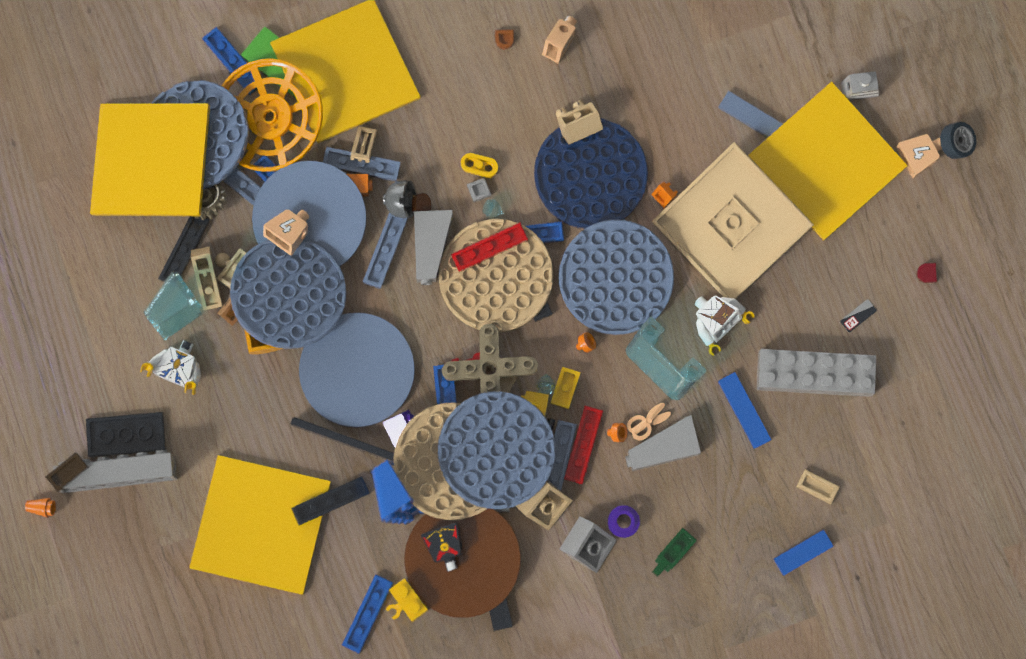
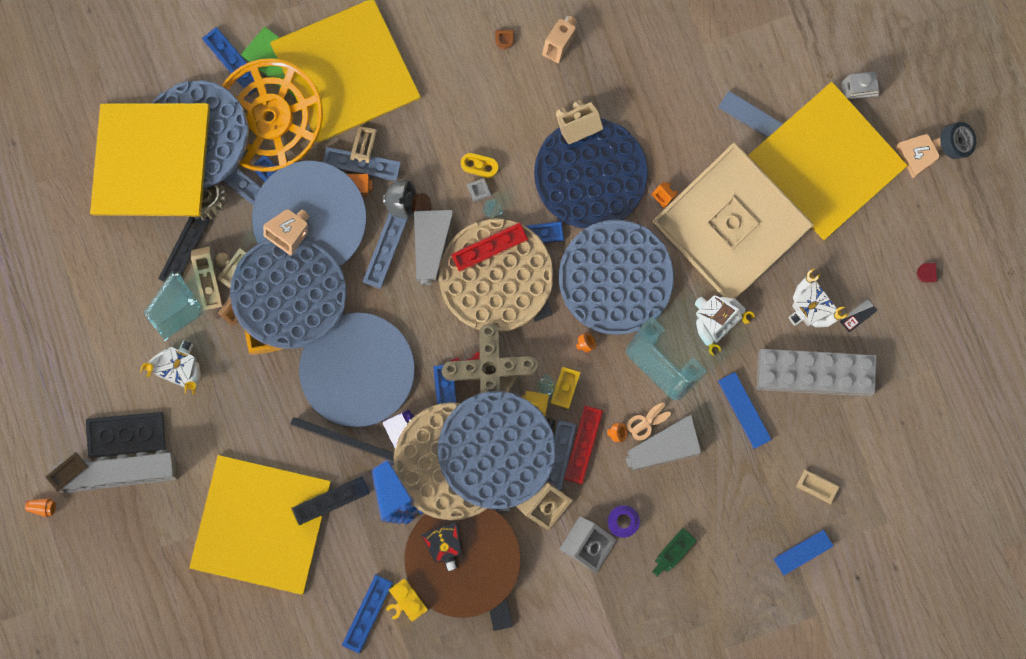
none -> torso [788,268,849,328]

